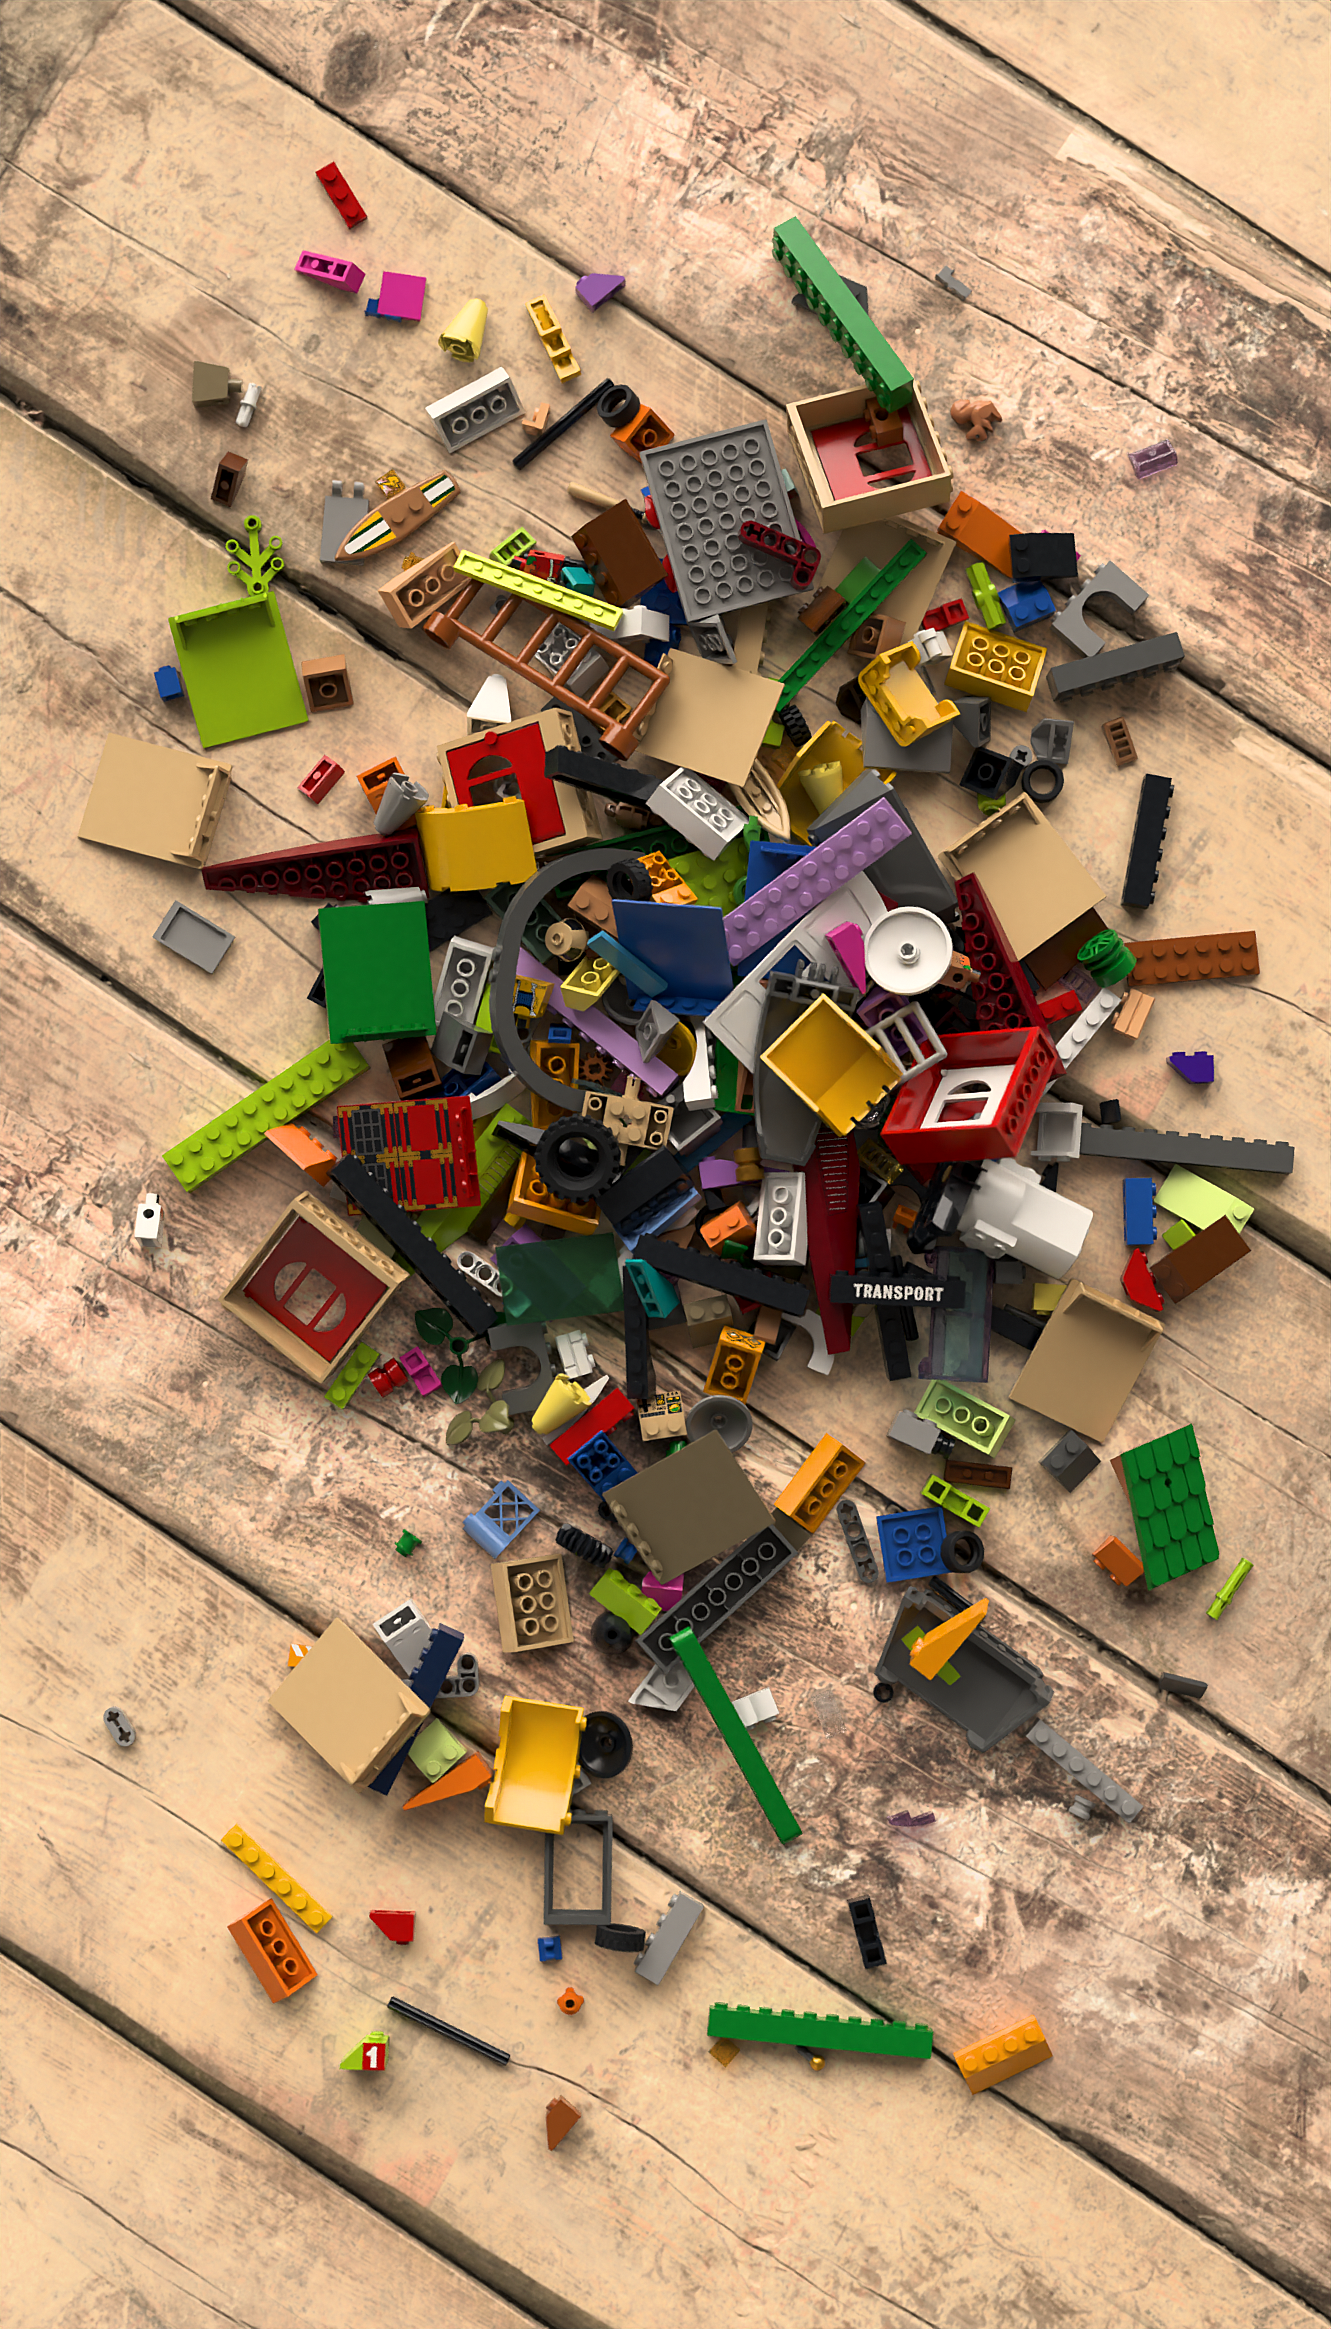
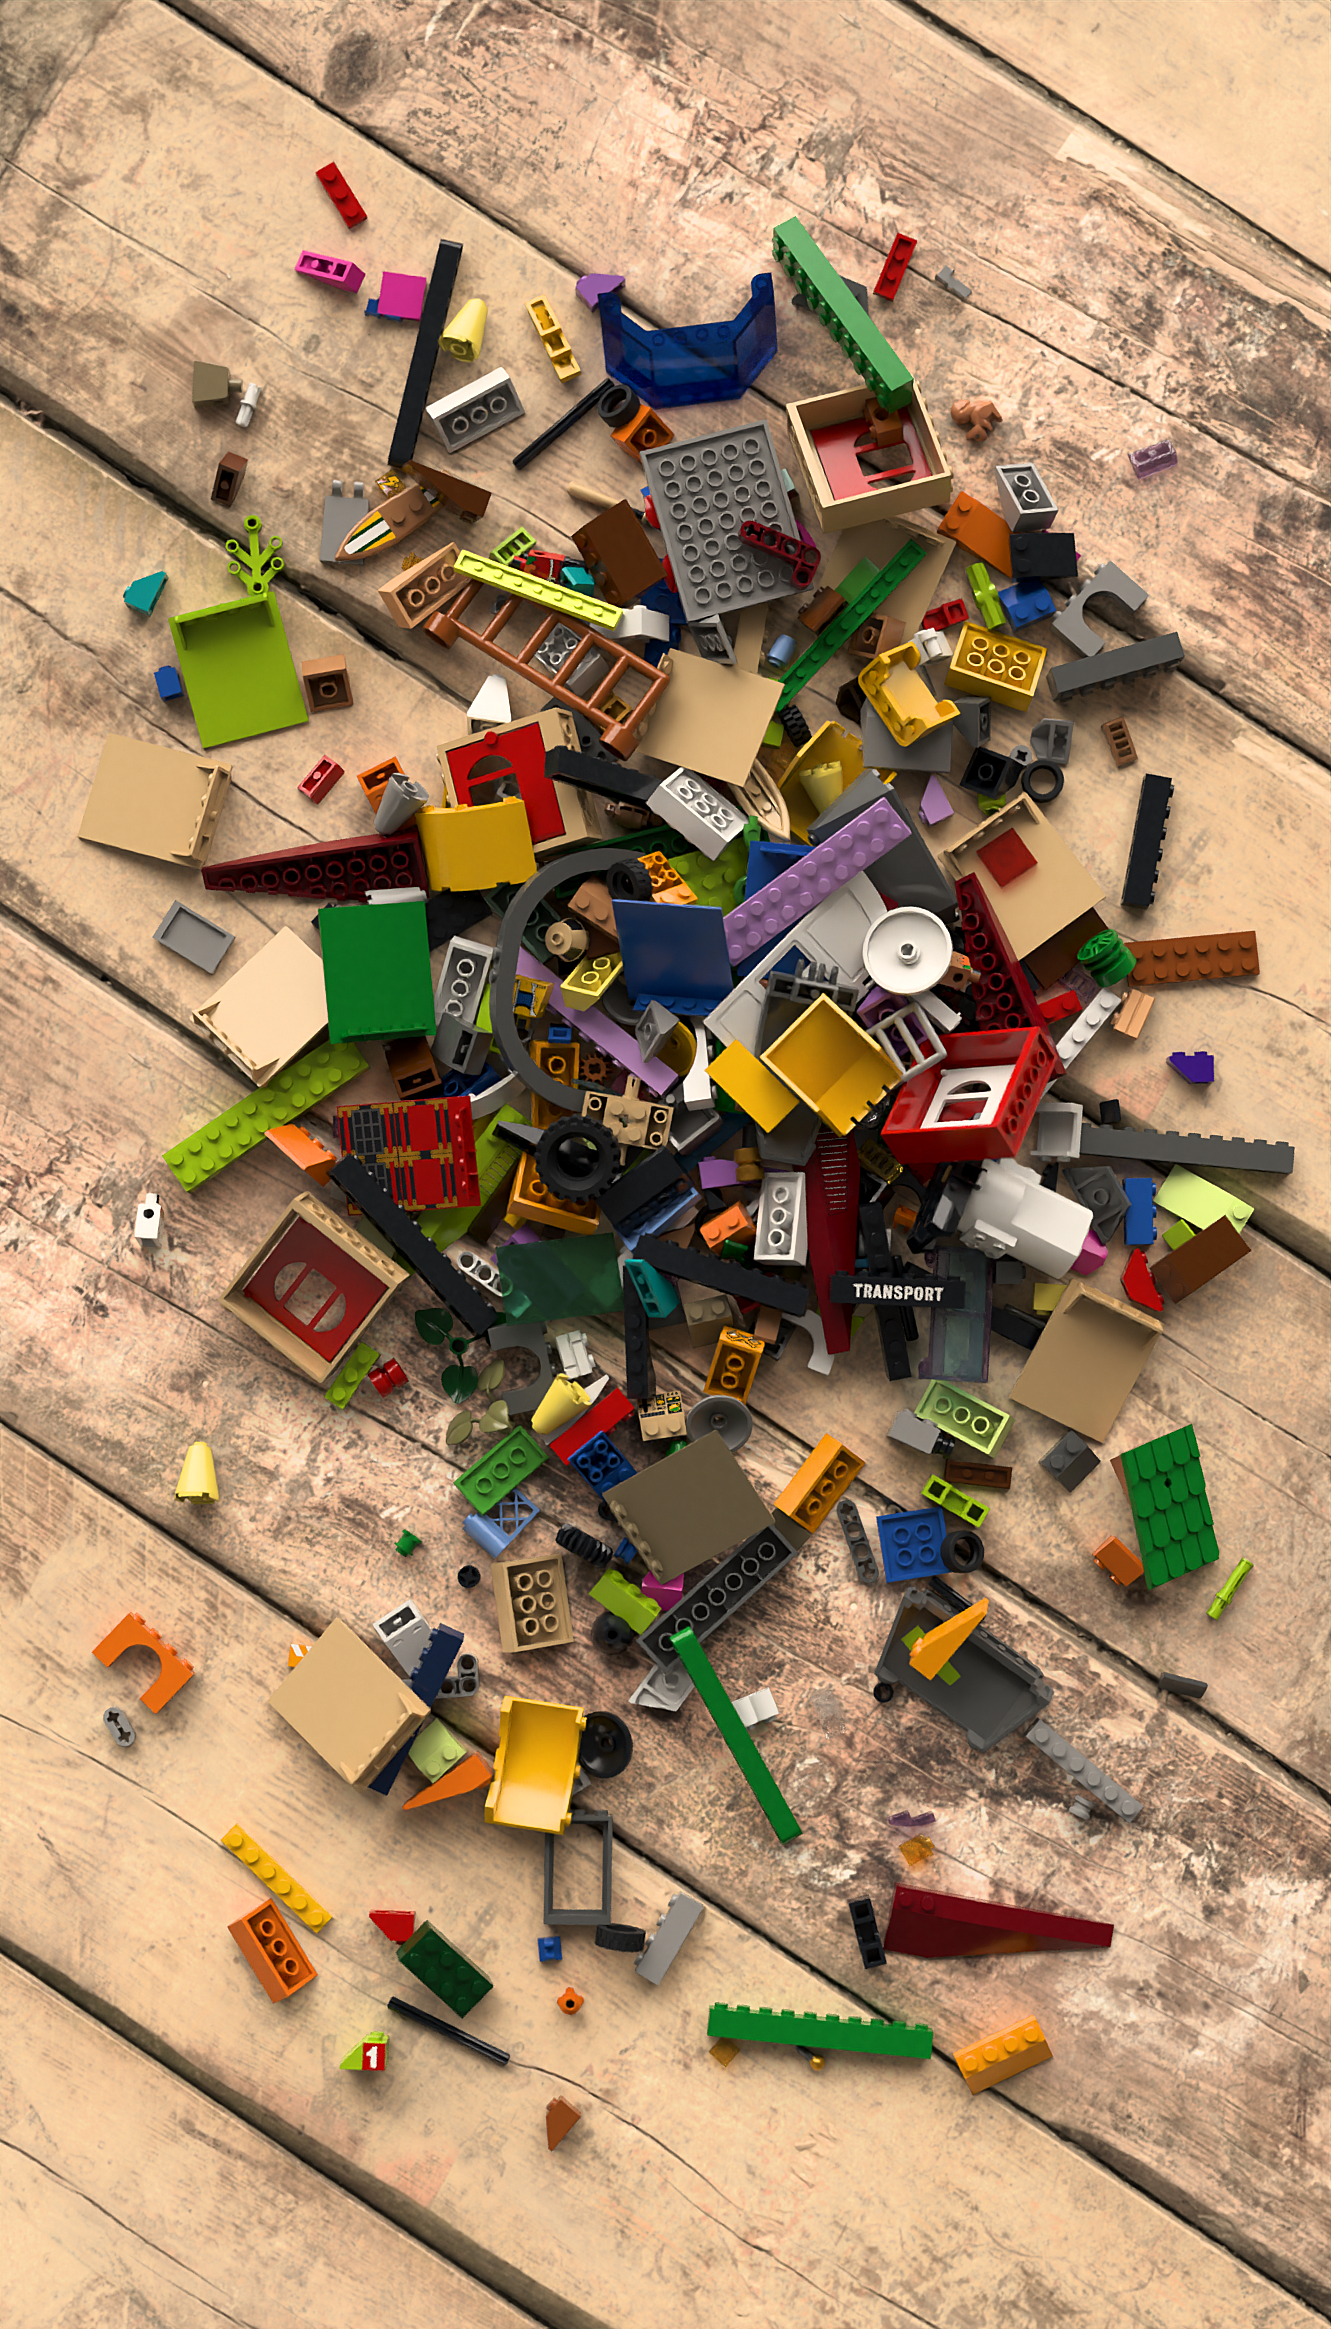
dark pink slope [399,1346,443,1398] -> none
light nougat bracket [522,402,551,436] -> none
dark azure tile [587,931,668,998] -> none
dark pink slope [825,921,866,994] -> none
none -> orange arch [92,1612,196,1714]
none -> teal slope [123,571,169,617]
none -> light yellow cone [174,1442,219,1505]
none -> door [190,926,328,1088]
none -> black beam [388,239,463,469]
none -> dark green brick [396,1920,494,2019]
none -> reddish brown slope [401,460,492,524]
none -> bright green tile [453,1425,549,1516]
none -> black wheel [457,1565,480,1588]
none -> clear blue windscreen [597,272,778,410]
none -> yellow tile [704,1039,800,1134]
none -> light blue brick [767,634,796,669]
none -> red plate [873,232,918,302]
none -> dark red wedge [883,1882,1114,1958]
none -> clear yellow bracket [899,1833,935,1866]
none -> white container [905,990,962,1034]
none -> lavender slope [918,774,954,828]
none -> clear red tile [976,827,1038,888]
none -> light grey slope [994,463,1059,532]
none -> dark grey wing [1062,1166,1132,1244]
none -> dark pink slope [1070,1229,1108,1276]

